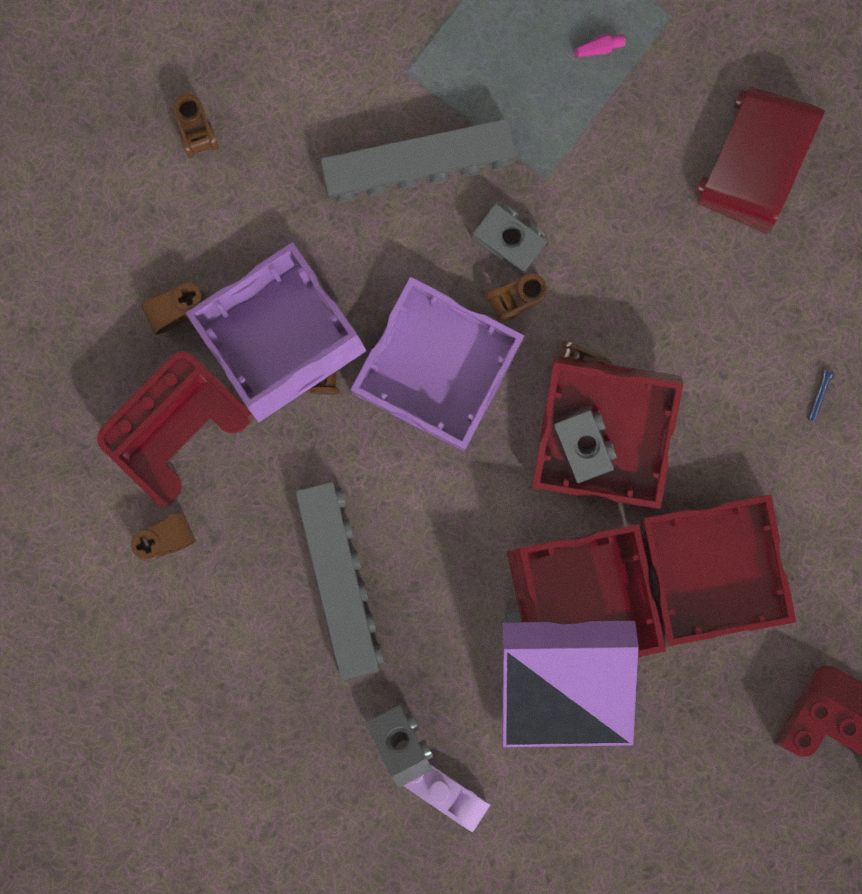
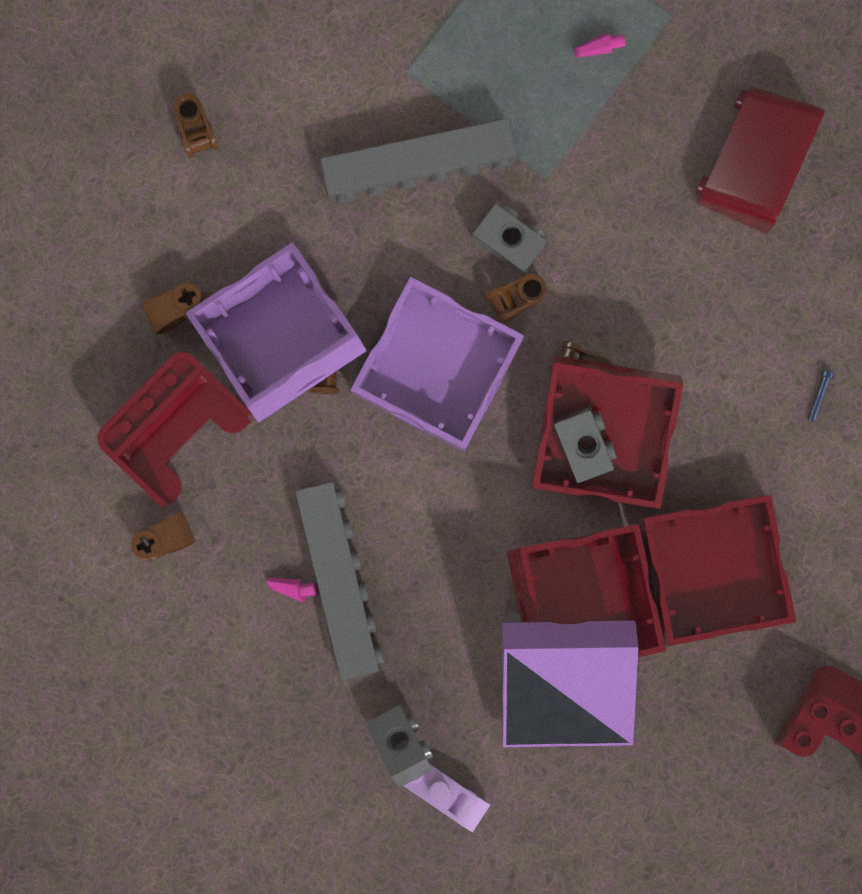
none -> dark pink bar [267,578,319,603]

